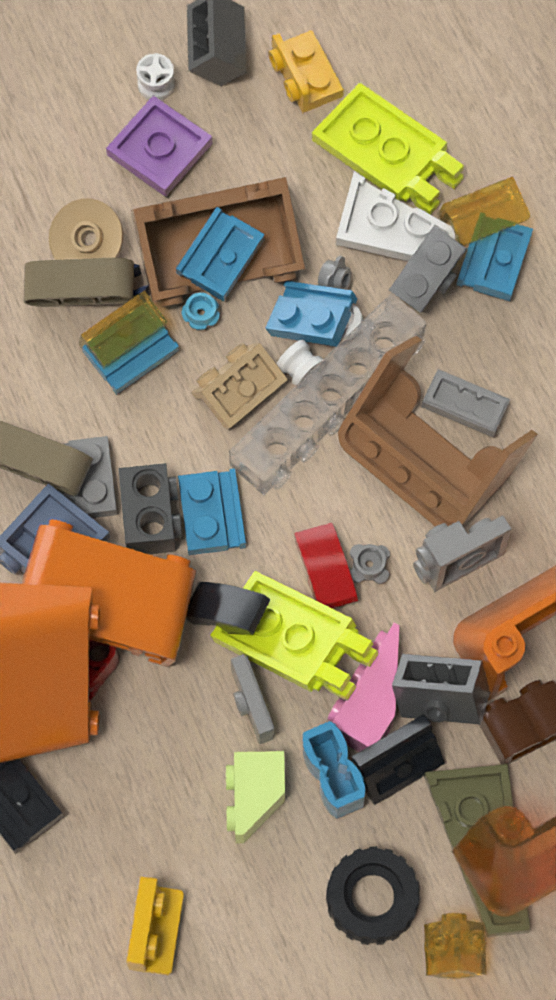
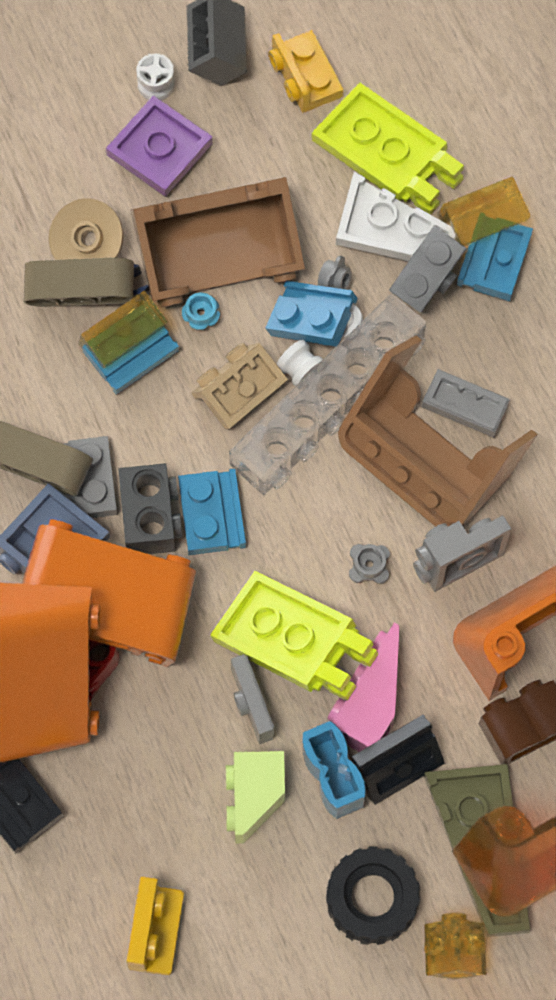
dark azure plate [176,207,265,301] -> none
black slope [186,582,271,635] -> none
red slope [294,522,358,608] -> none
dark grey brick [392,654,490,725] -> none

